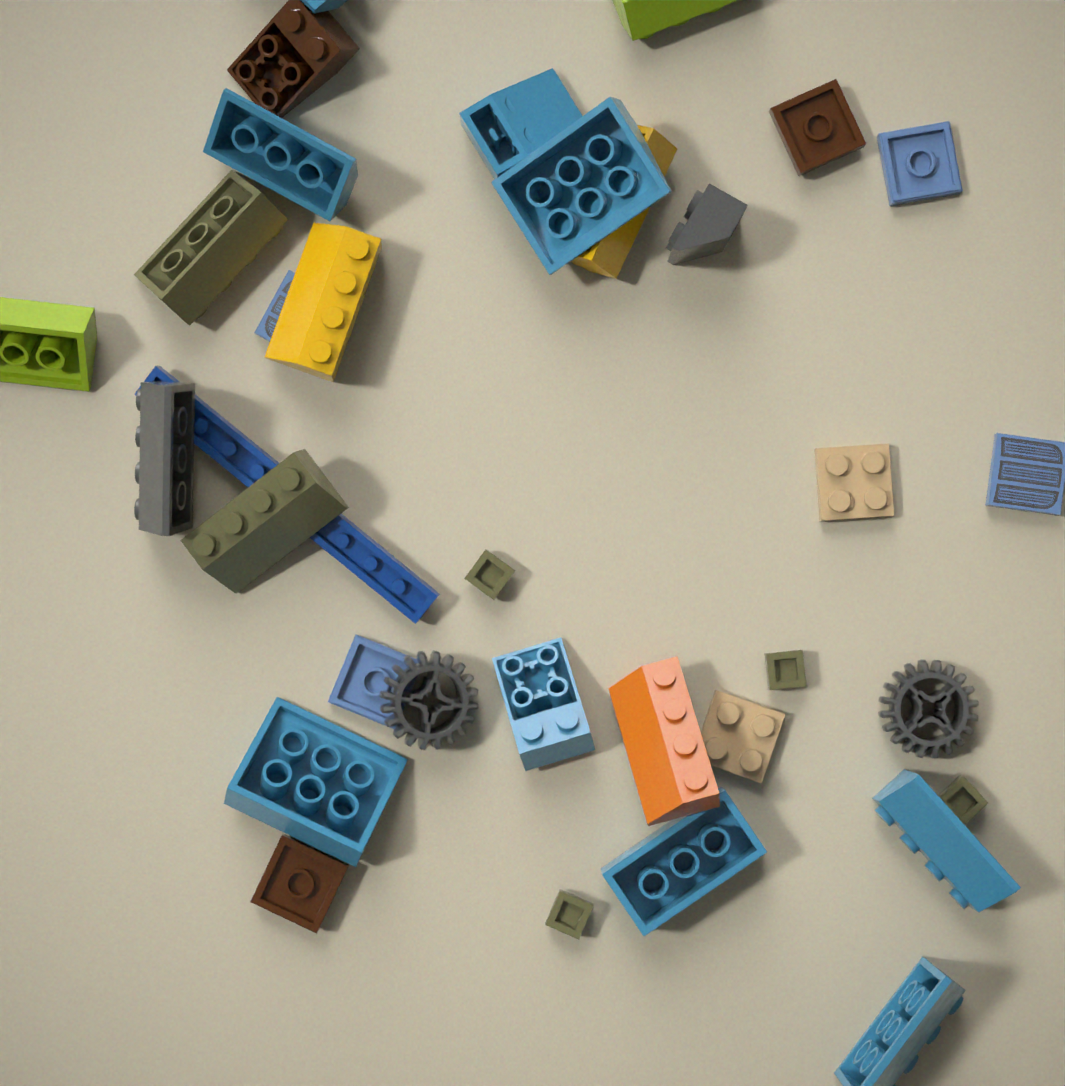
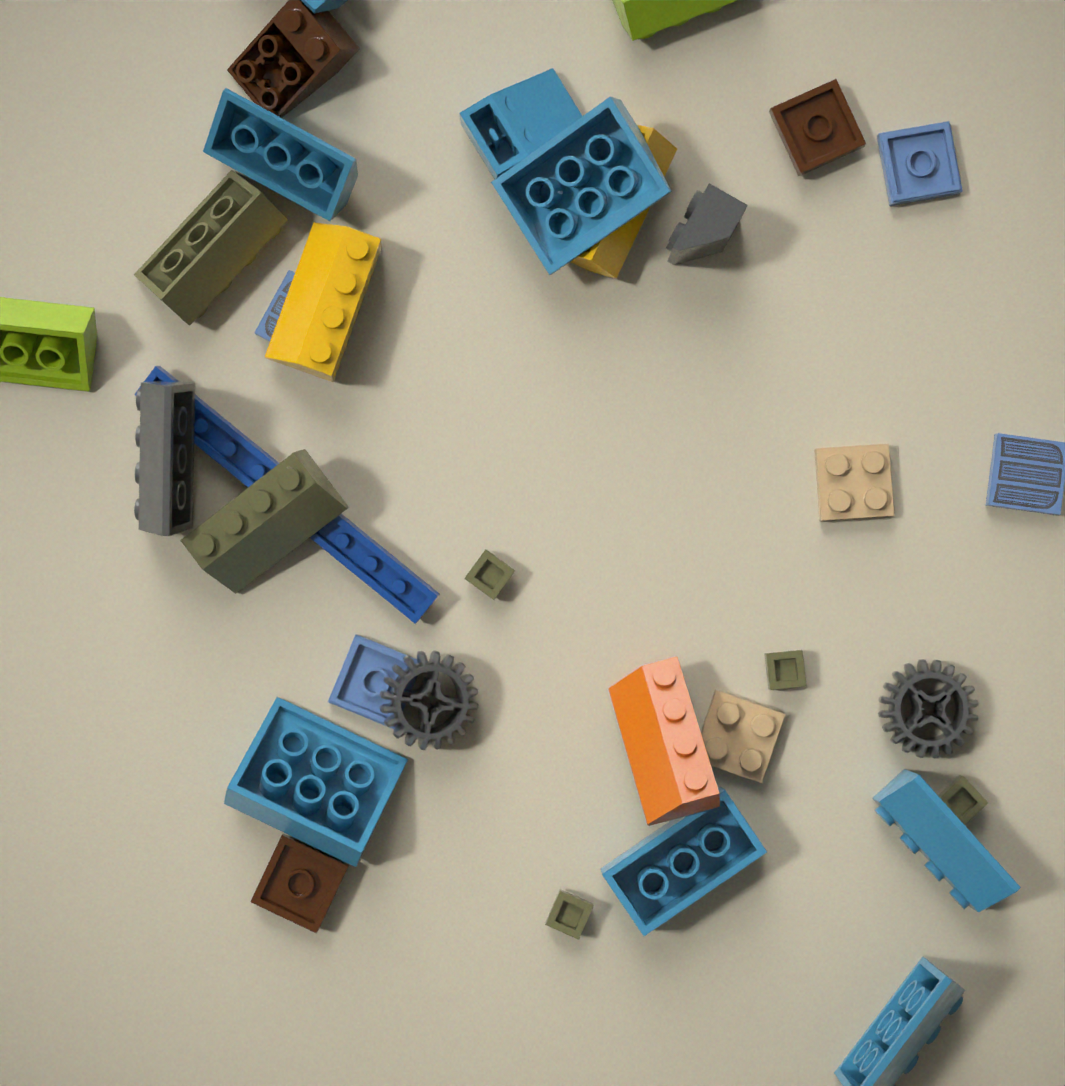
dark azure slope [492,637,595,771] -> none

